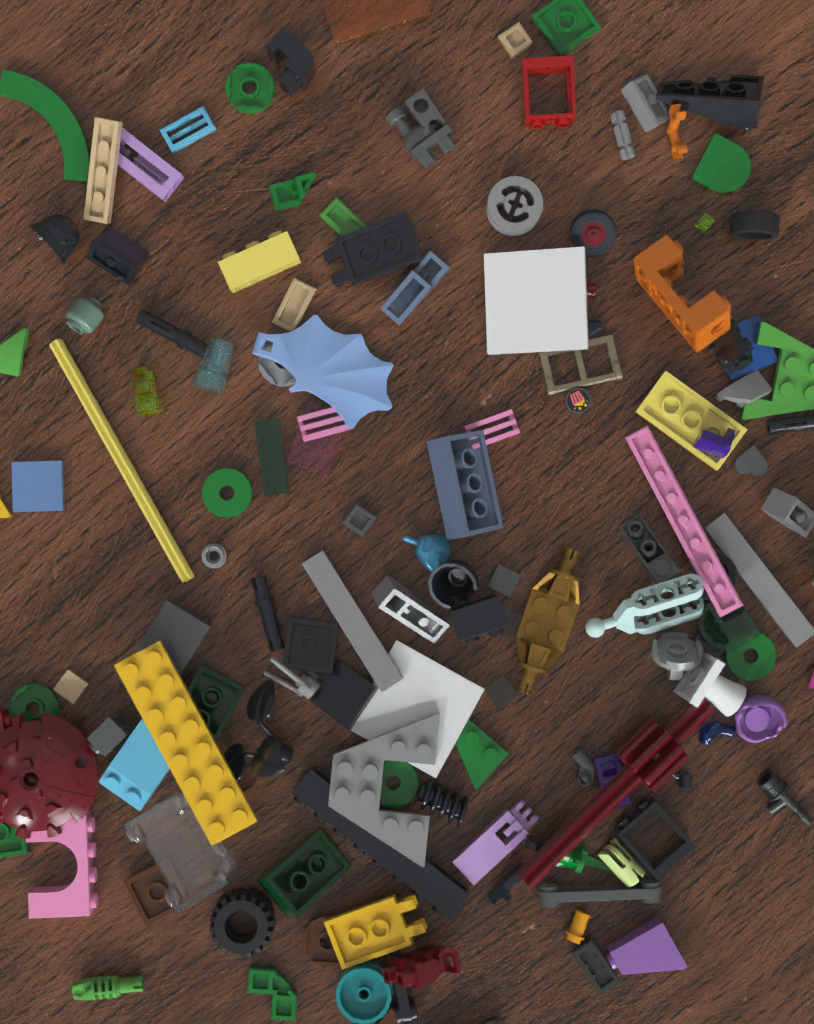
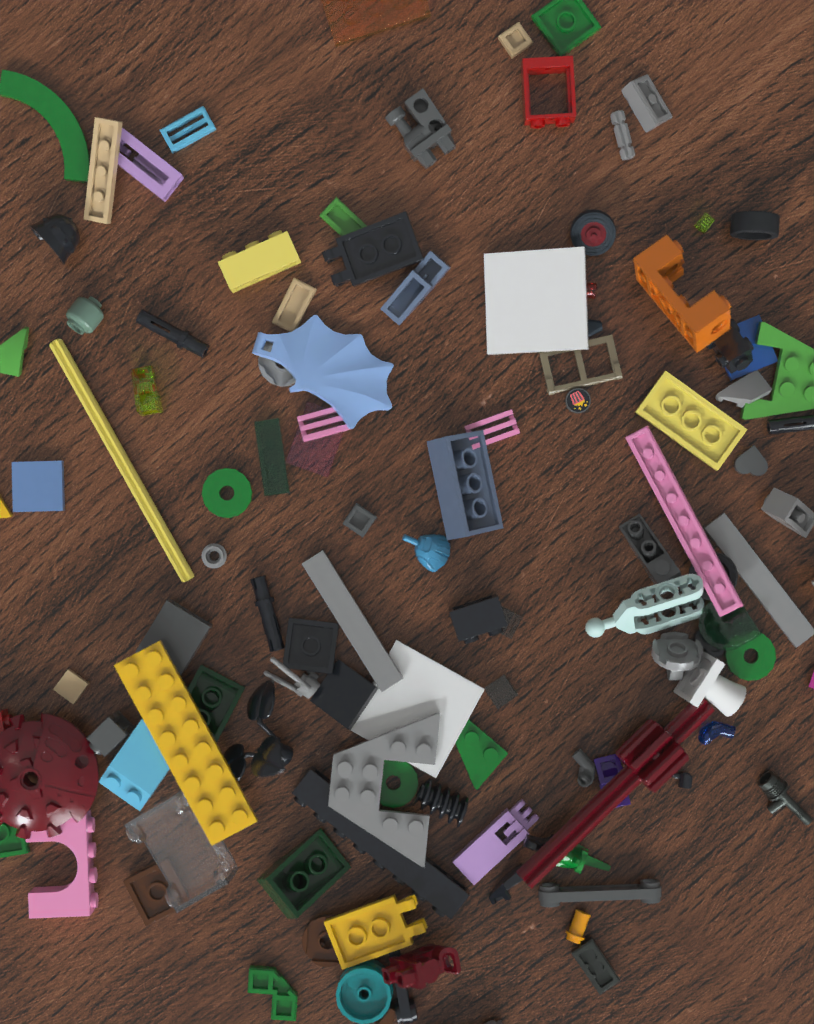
green tile [9,683,60,721] -> none
bright green hinge [72,974,144,1000] -> none
black panel [86,227,149,285] -> none
clear light blue plant [190,338,235,395] -> none
black tyre [209,887,276,958] -> none
green tile [225,62,275,114] -> none
black hips [266,27,315,97] -> none
green slope [268,172,316,212] -> none
light grey slope [371,575,450,643] -> none
black helmet [428,559,479,610] -> none
light grey wheel [486,176,543,236] -> none
dark grey tile [488,564,521,597] -> none
pearl gold plate [515,547,582,696] -> none
yellowish green arm [598,837,645,888] -> none
medium lavender slope [606,916,688,975] -> none
black window [614,796,696,880] -> none
black wedge [656,75,764,130] -> none
orange arm [666,103,688,160] -> none
green tile [690,133,751,194] -> none
dark purple tile [693,428,735,459] -> none
medium lavender piece [735,694,787,743] -> none

